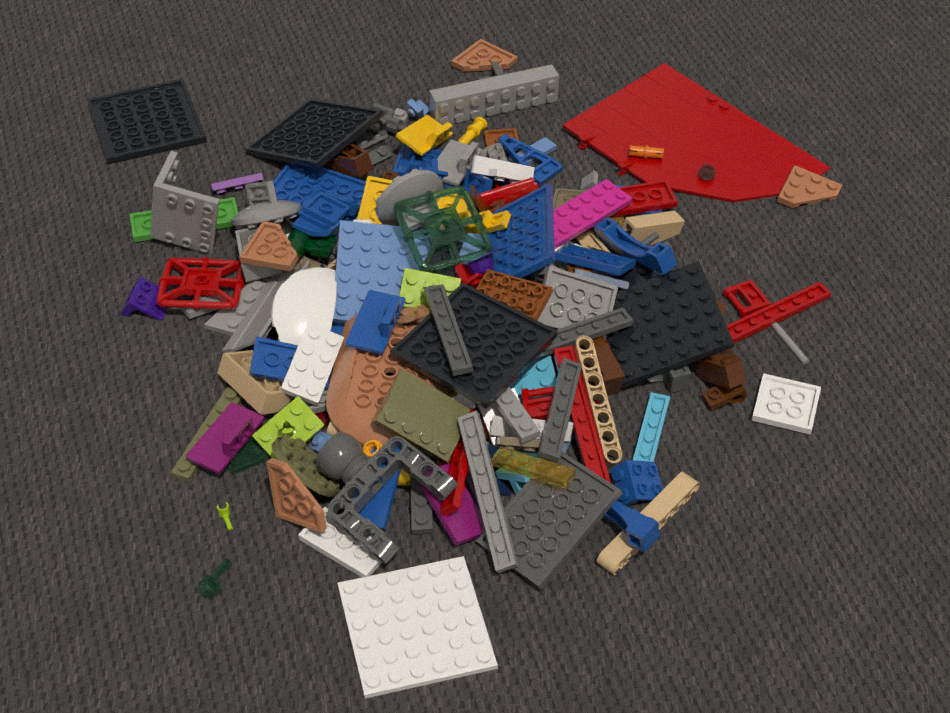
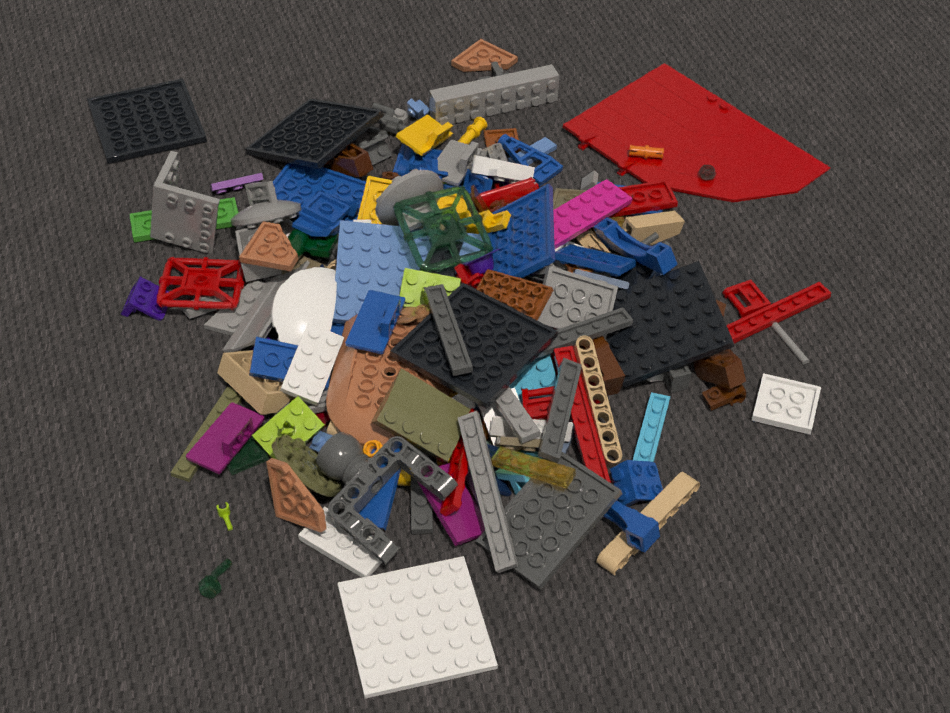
nougat plate [777,165,842,208] -> none

